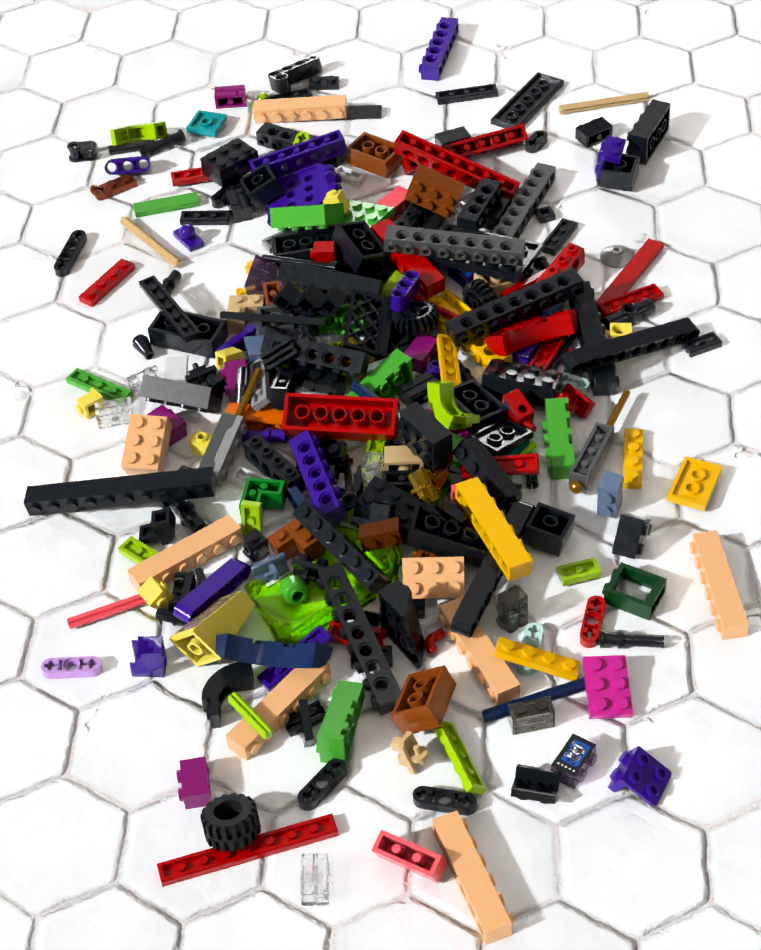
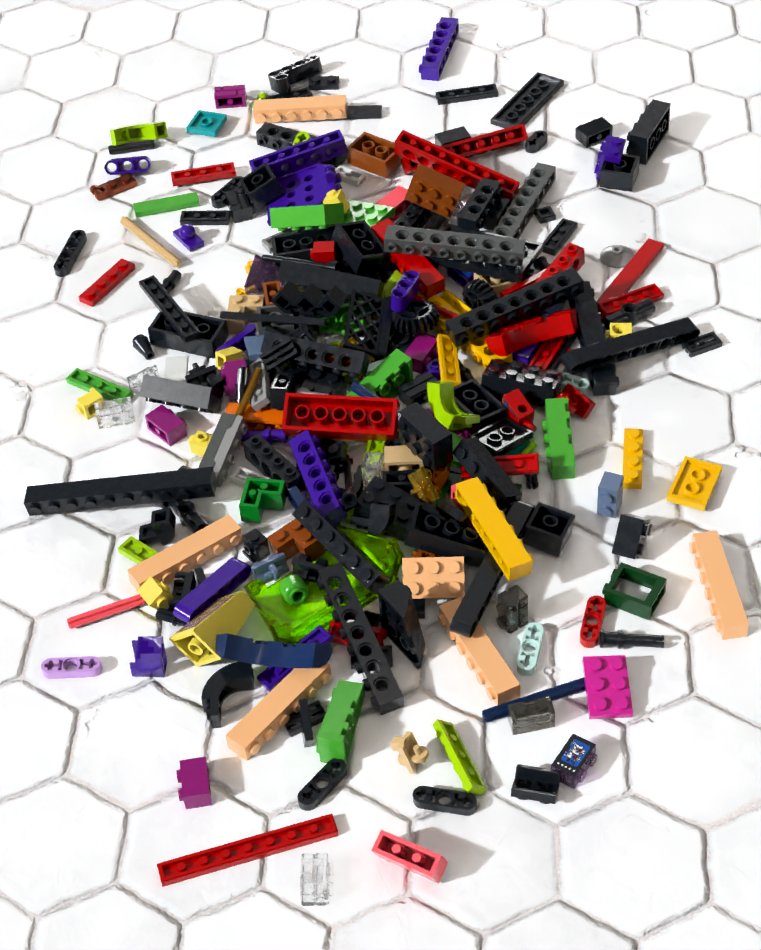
black piece [67,140,98,162] -> none
light nougat brick [121,414,172,475] -> none
black pin [139,129,186,156] -> none
black brick [200,138,259,187] -> none
black tyre [200,793,261,852] -> none
lime axle [228,692,273,739] -> none
lime plate [240,500,263,535] -> none
reddish brown brick [359,517,403,553] -> none
dark orange brick [391,665,457,735] -> none
red arm [424,628,446,654] -> none
light nougat brick [432,810,514,945] -> none
yellow plate [494,636,580,681] -> none
lime plate [556,557,602,586] -> none
tan axle [558,92,650,114] -> none
dark grey piece [568,390,631,494] -> none
dark purple bracket [607,746,672,807] -> none

